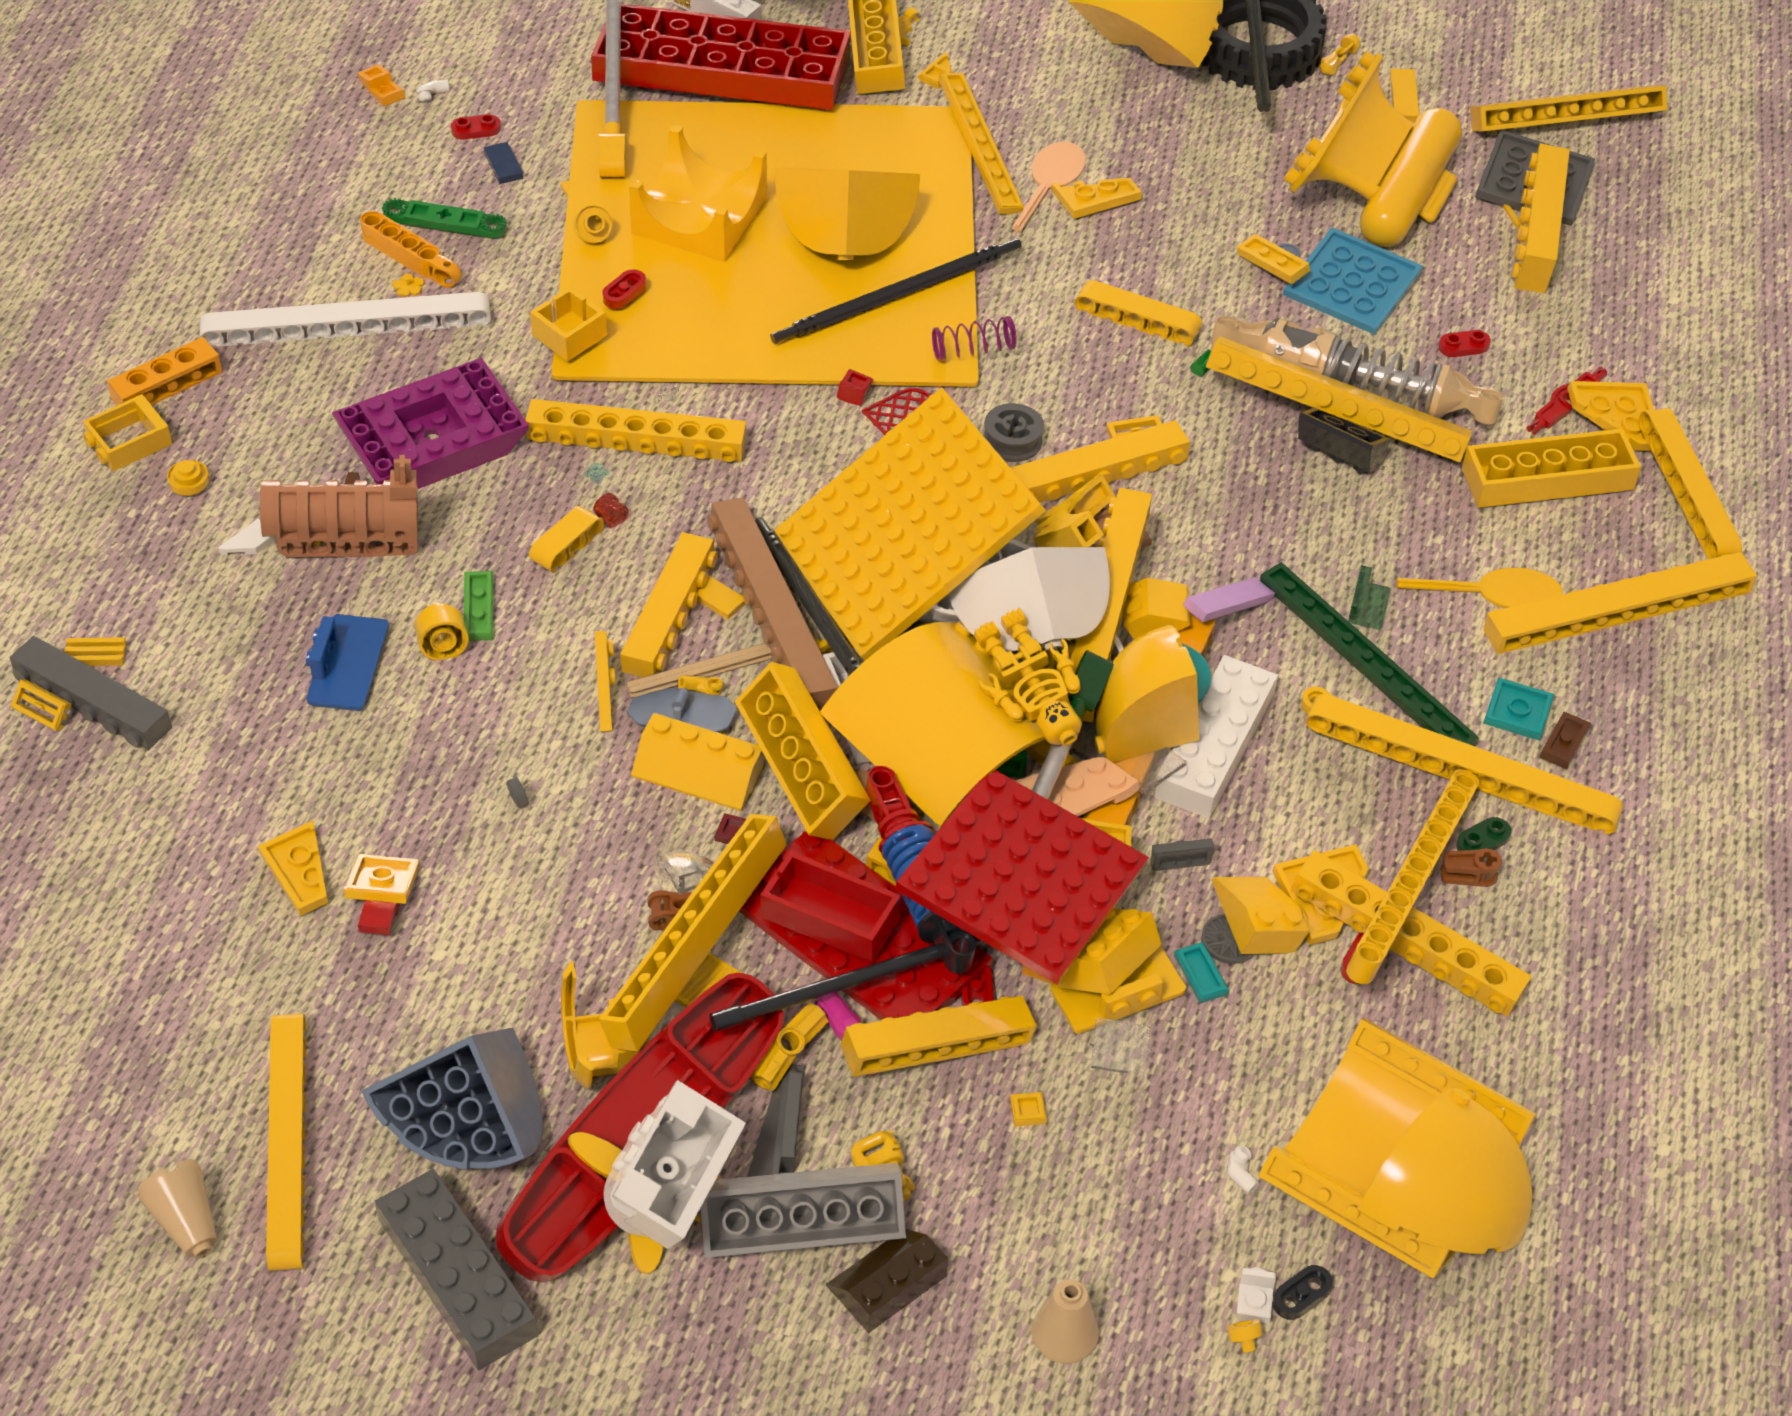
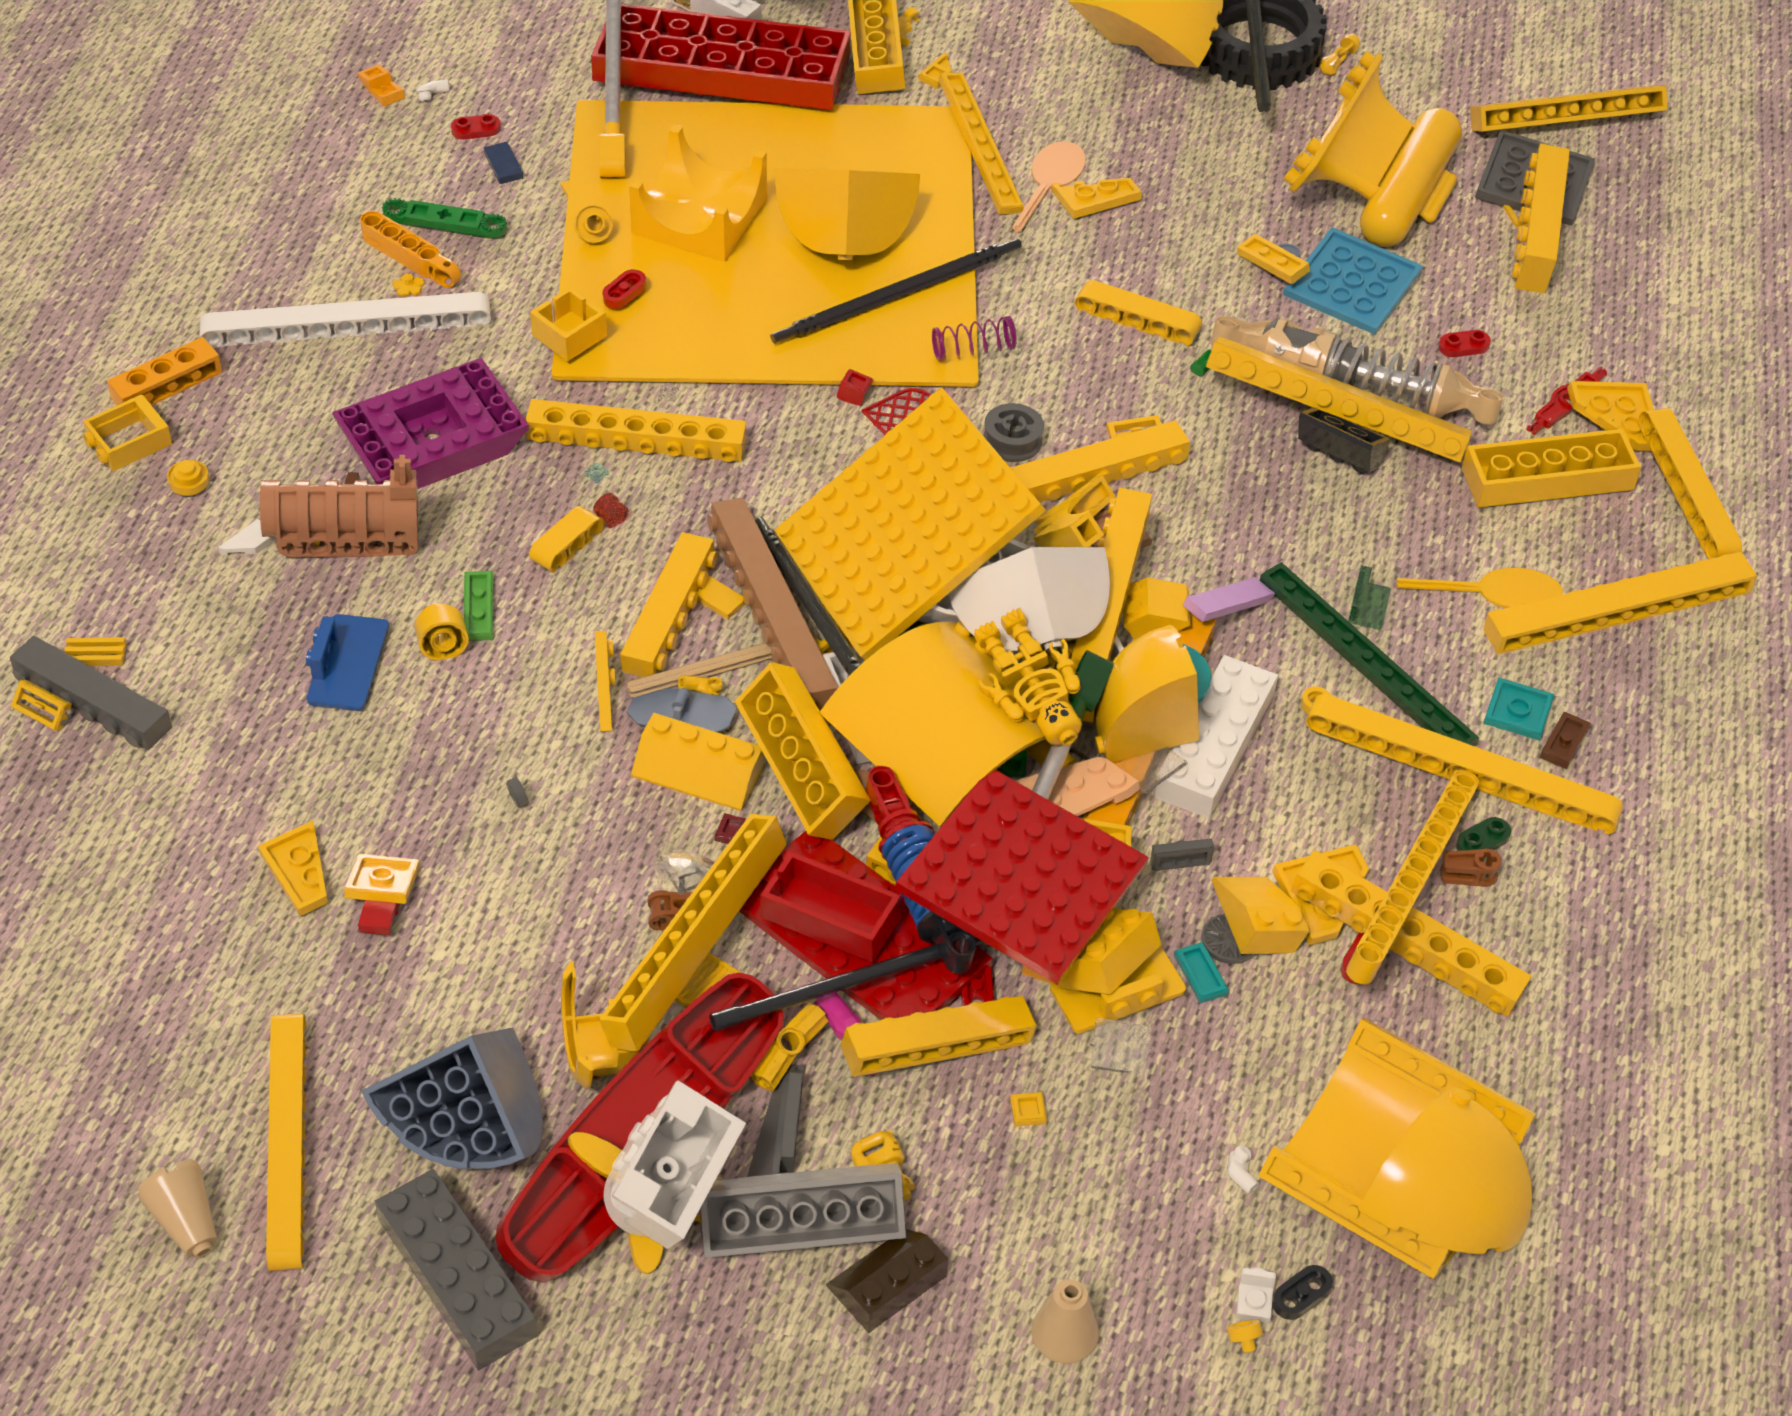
yellow tile [1390,68,1419,122] -> none

